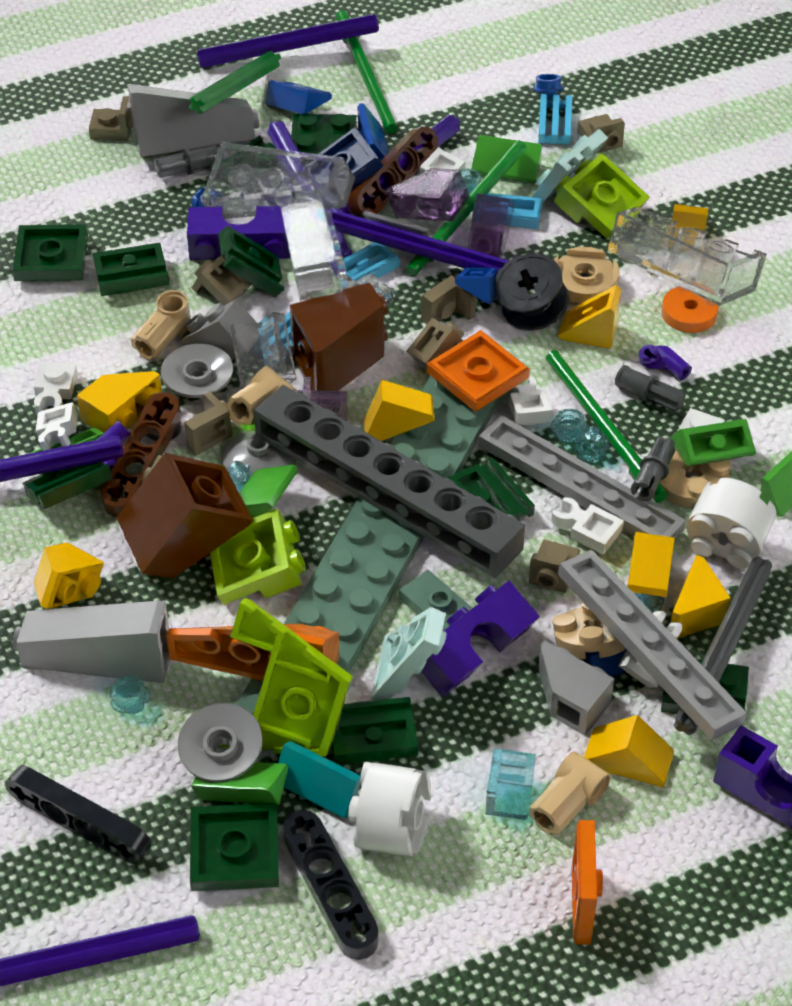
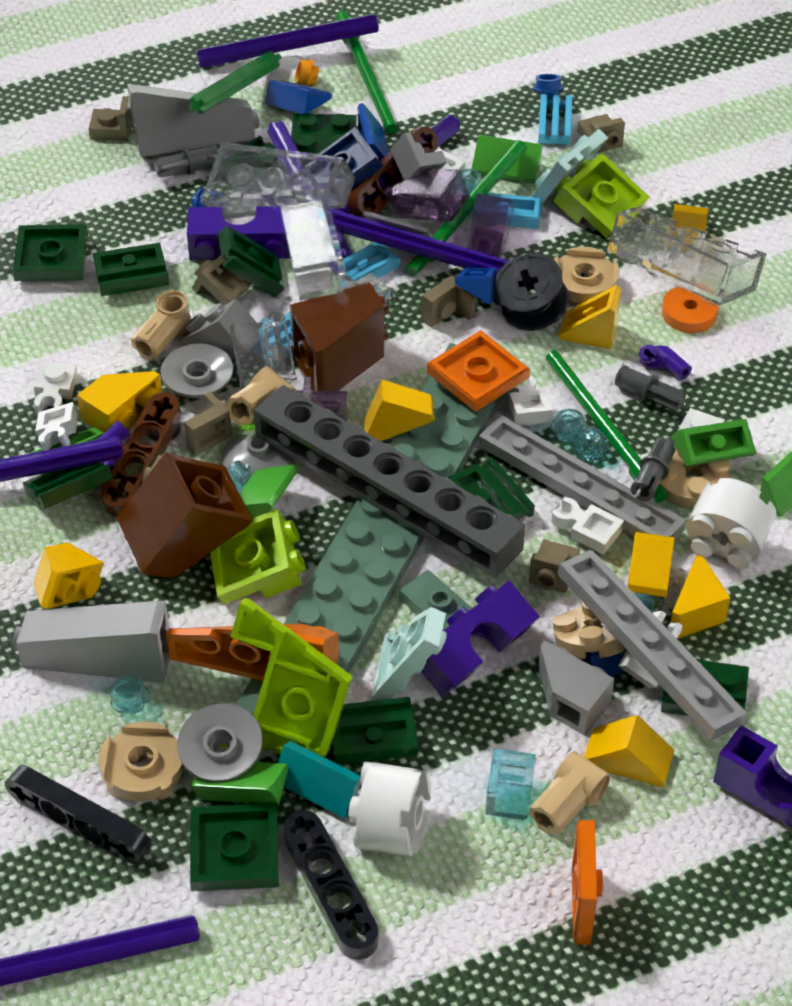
dark tan bracket [406,318,464,367] -> none
dark grey axle [674,556,772,735] -> none
none -> tan plate [98,721,184,801]
none -> light orange plate [295,59,319,87]
none -> light grey panel [390,132,447,184]

